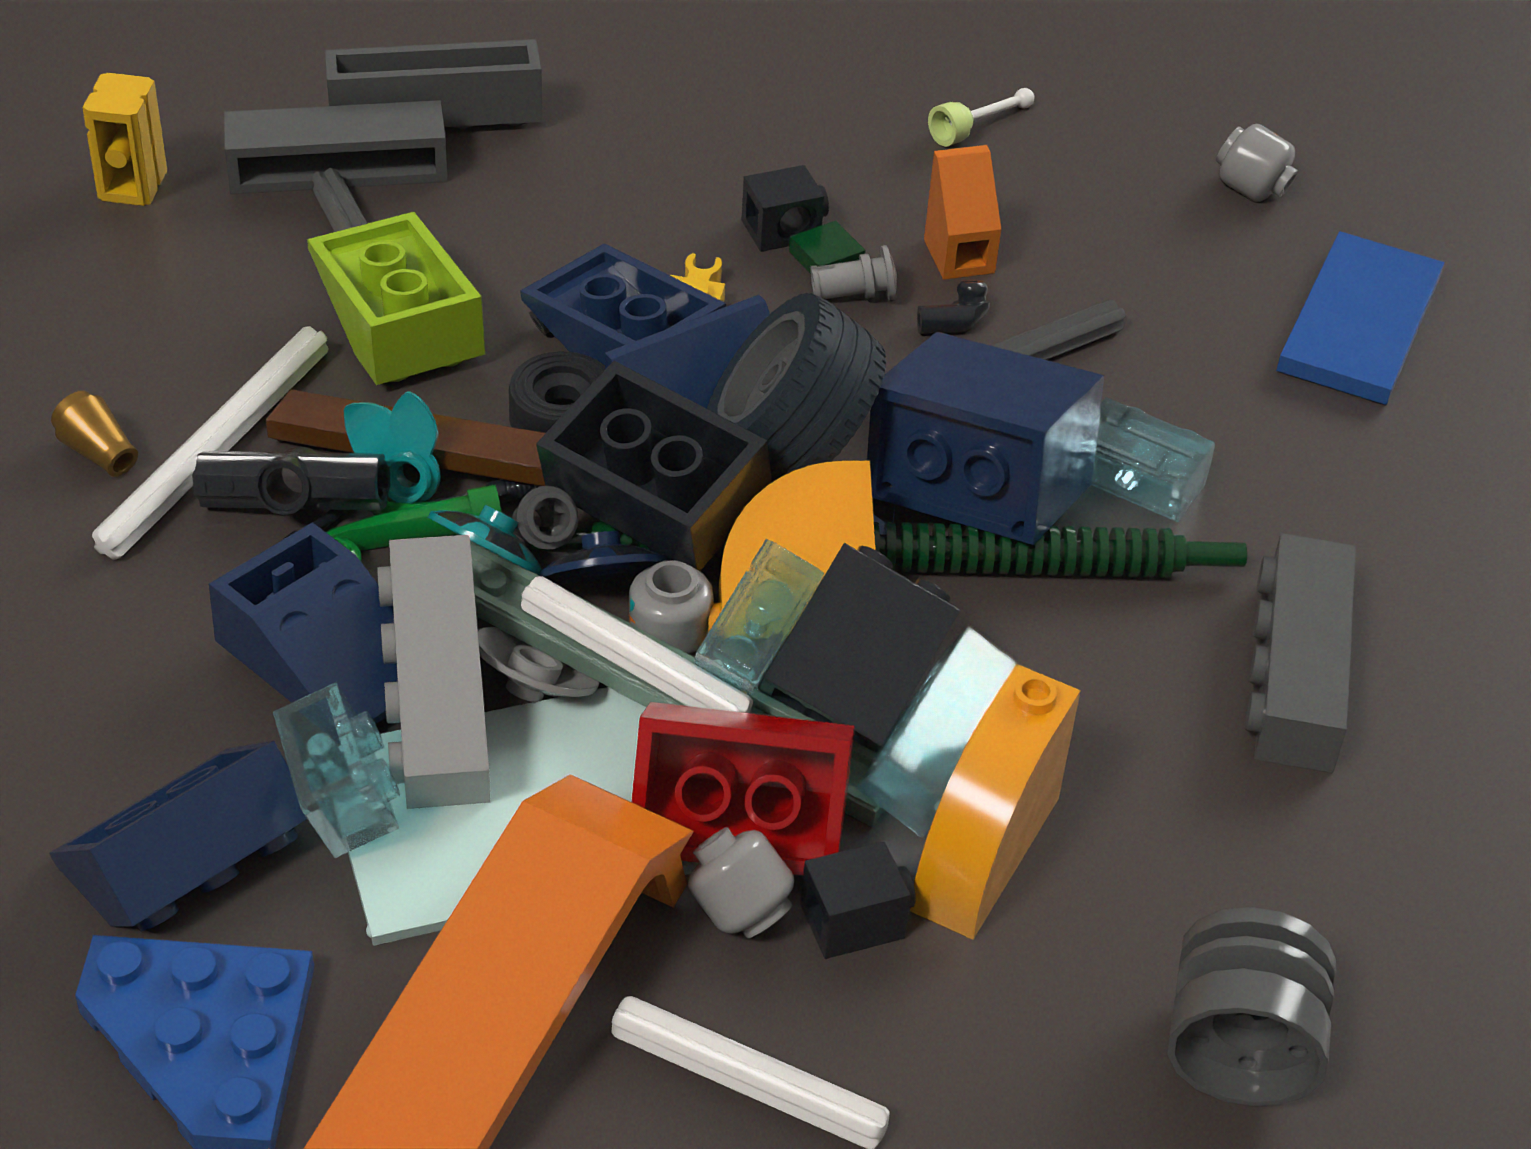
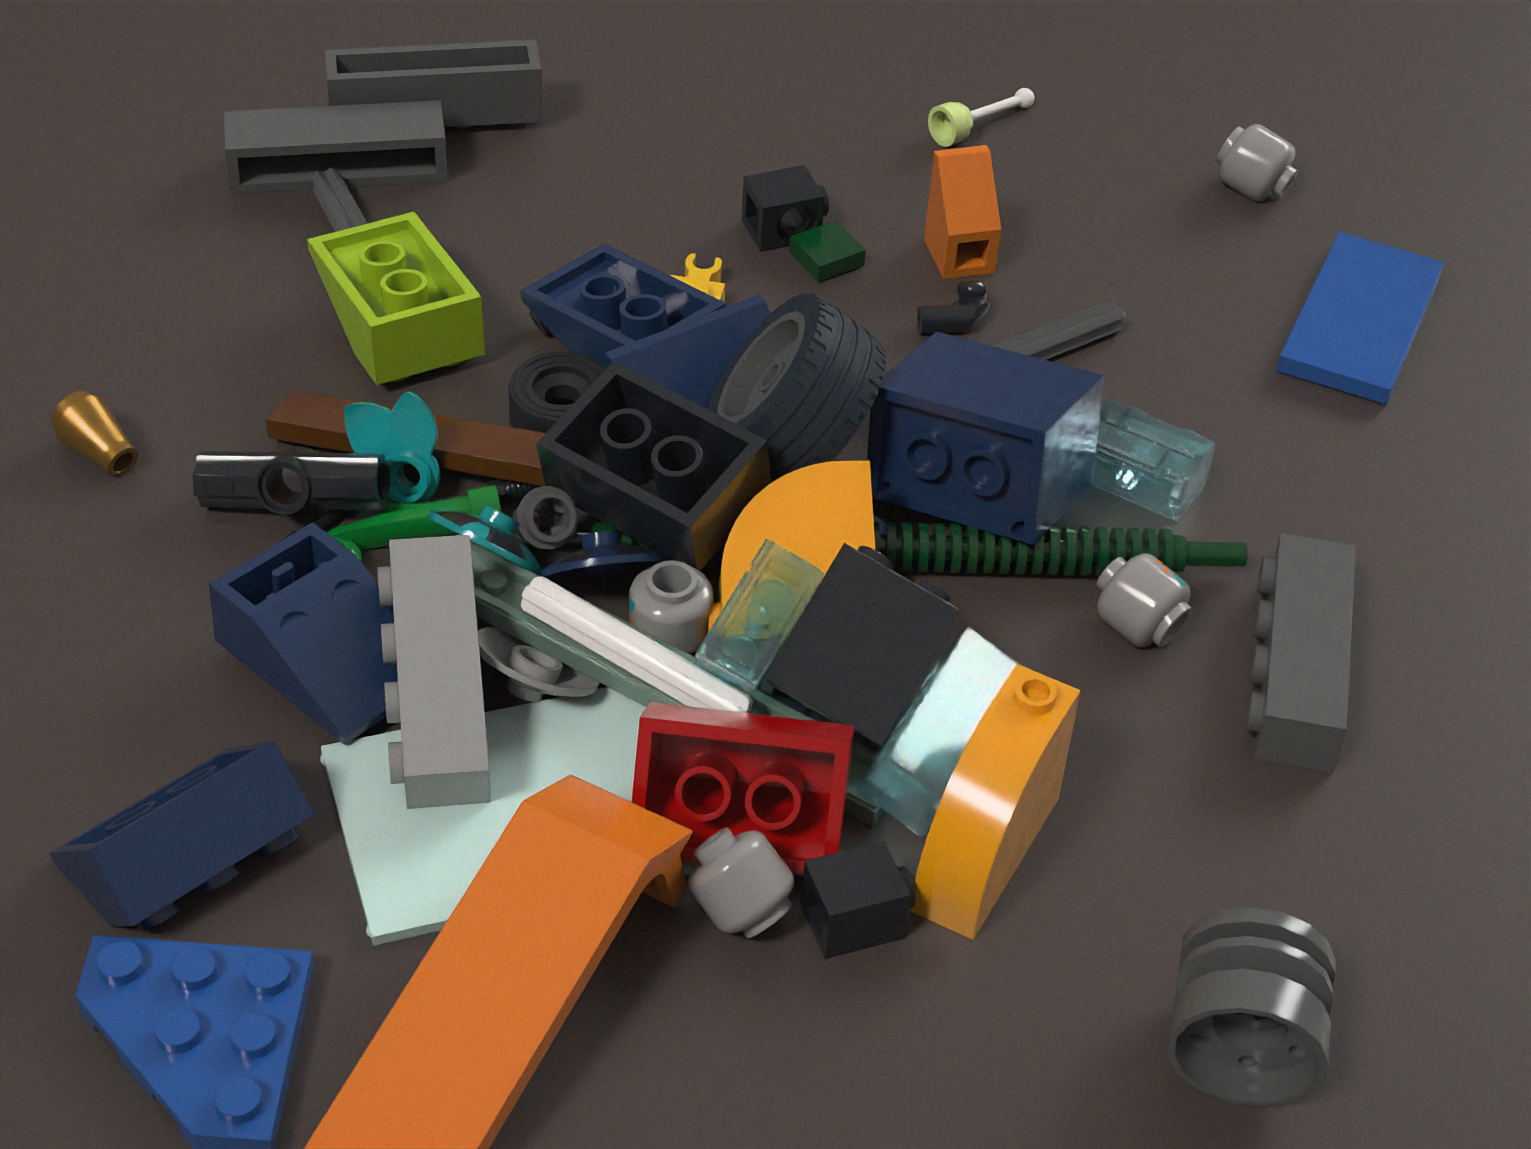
yellow brick [82,73,167,206] -> none
white axle [92,326,329,560] -> none
clear light blue brick [273,682,400,858] -> none
white axle [611,996,890,1149] -> none
light grey pin [810,245,897,301] -> none
none -> light grey head [1096,553,1193,648]

